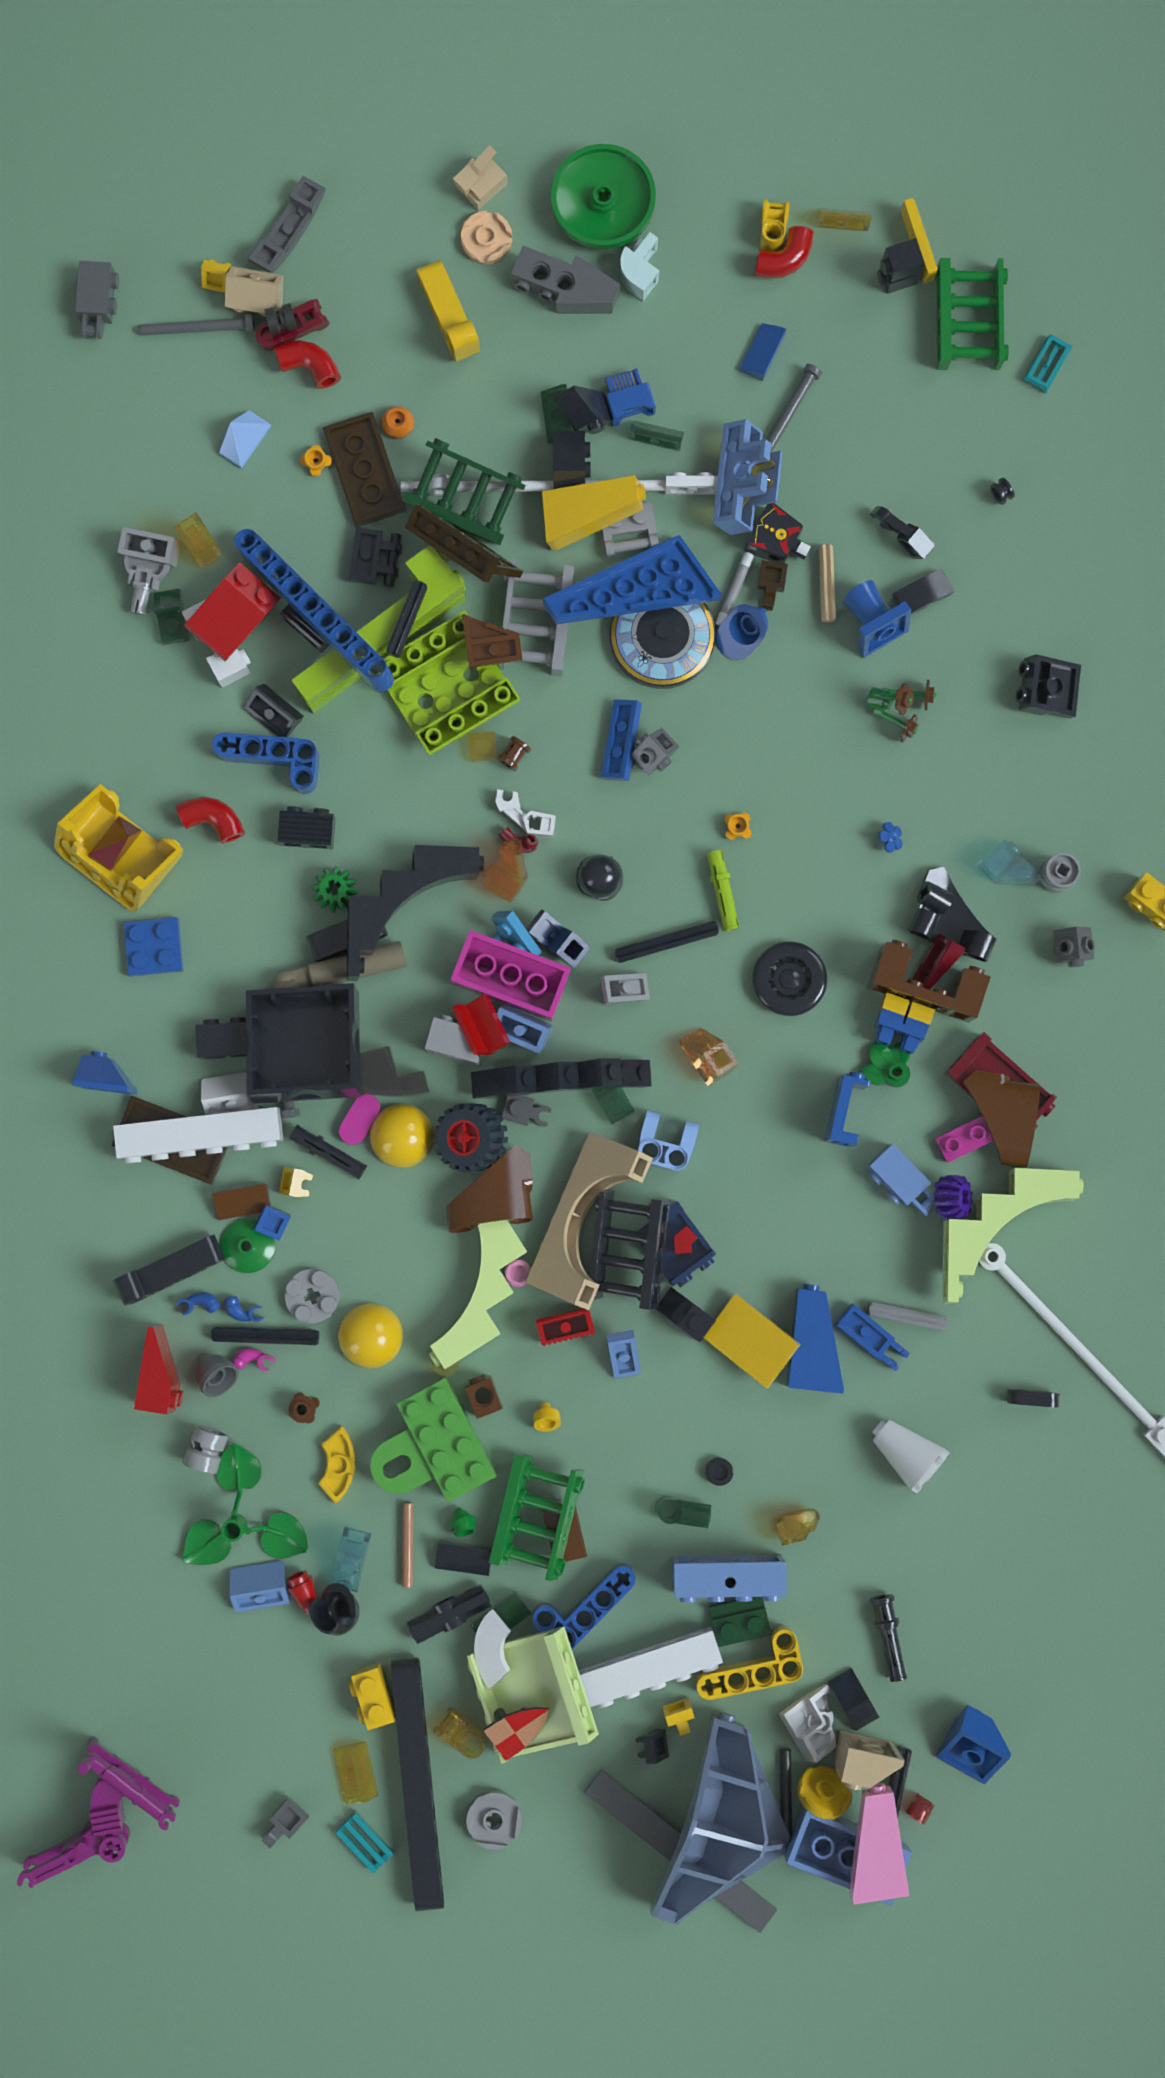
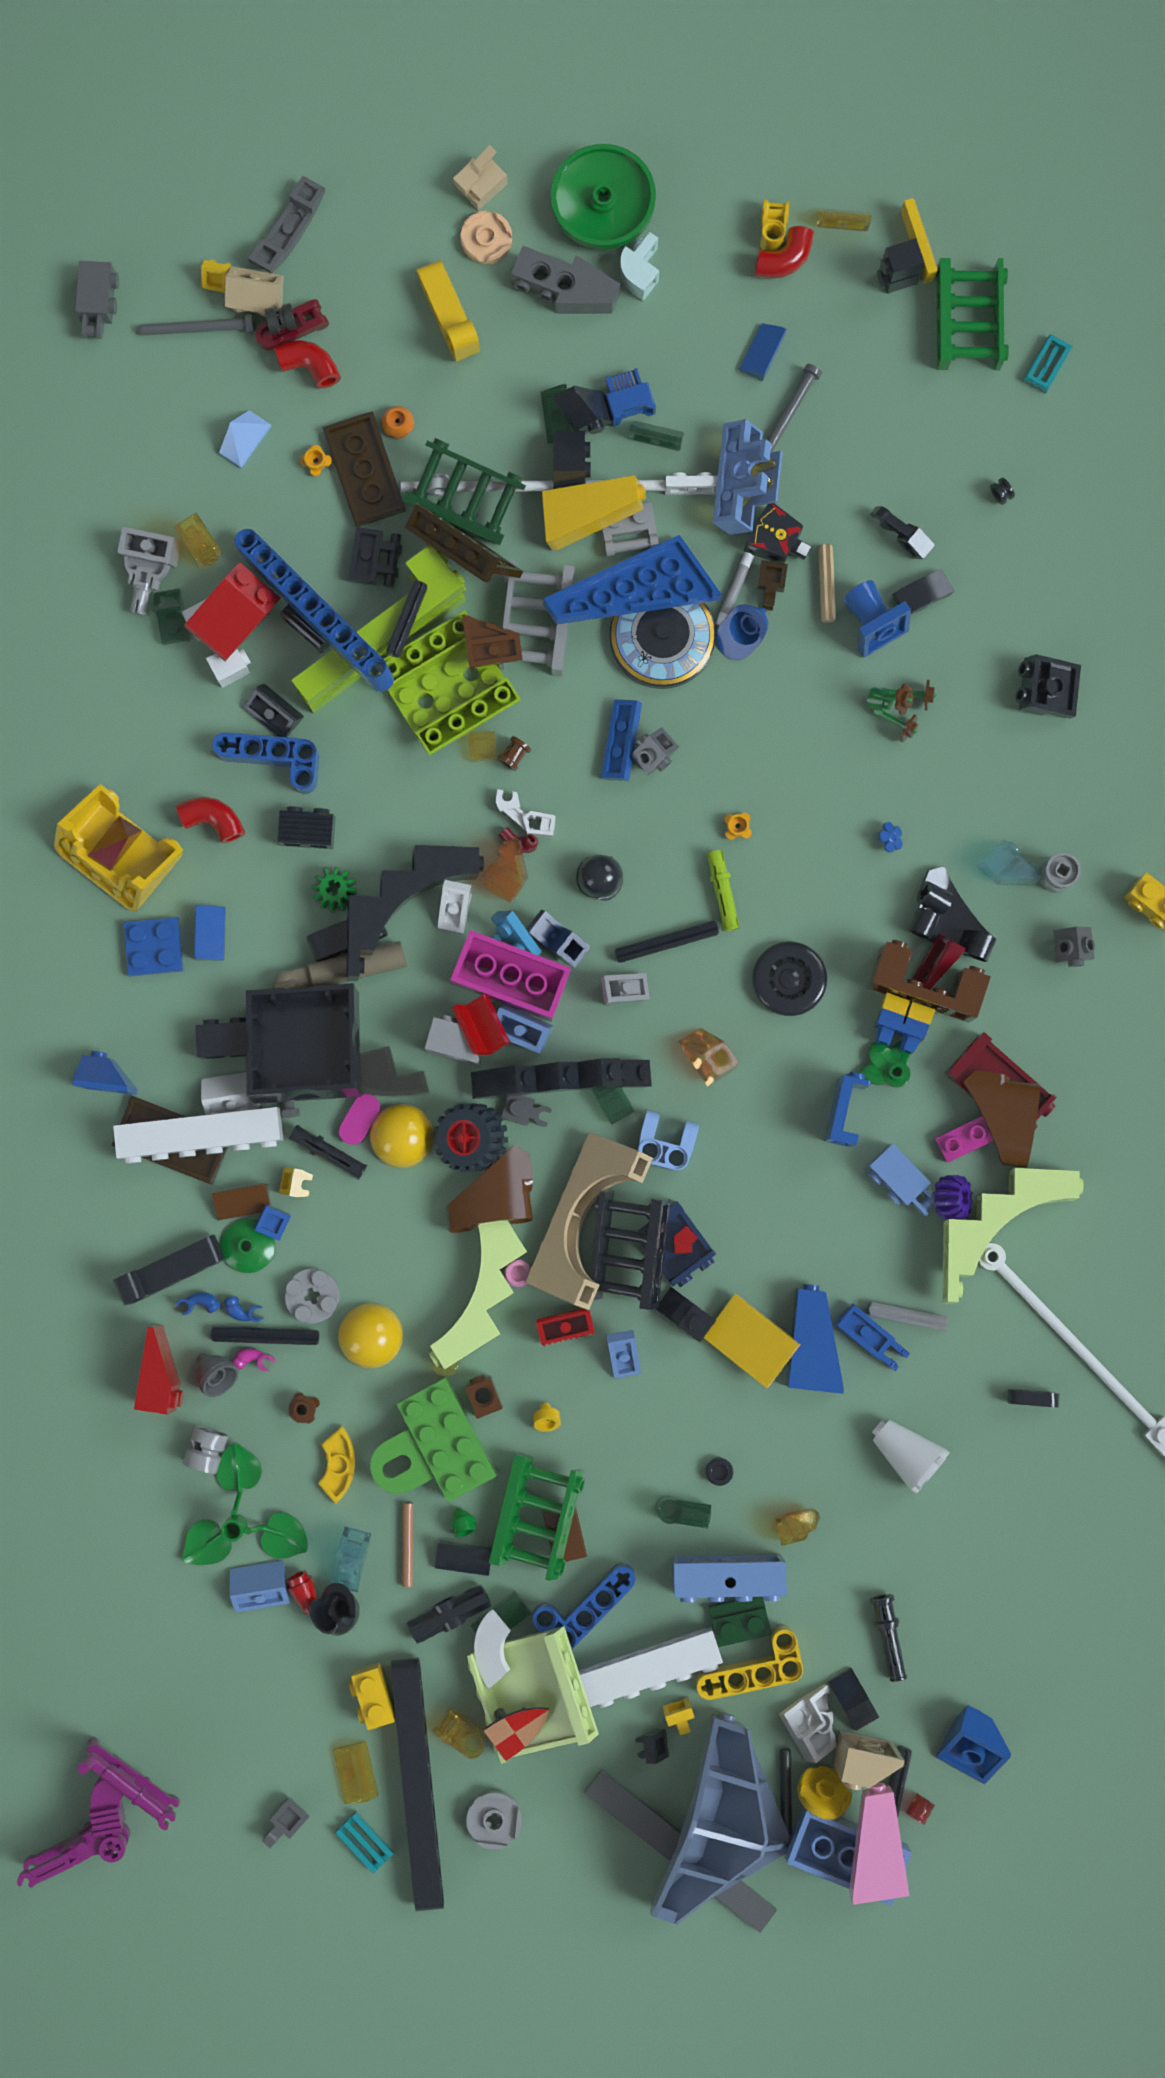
none -> blue slope [194,905,226,961]
none -> white slope [437,880,472,934]

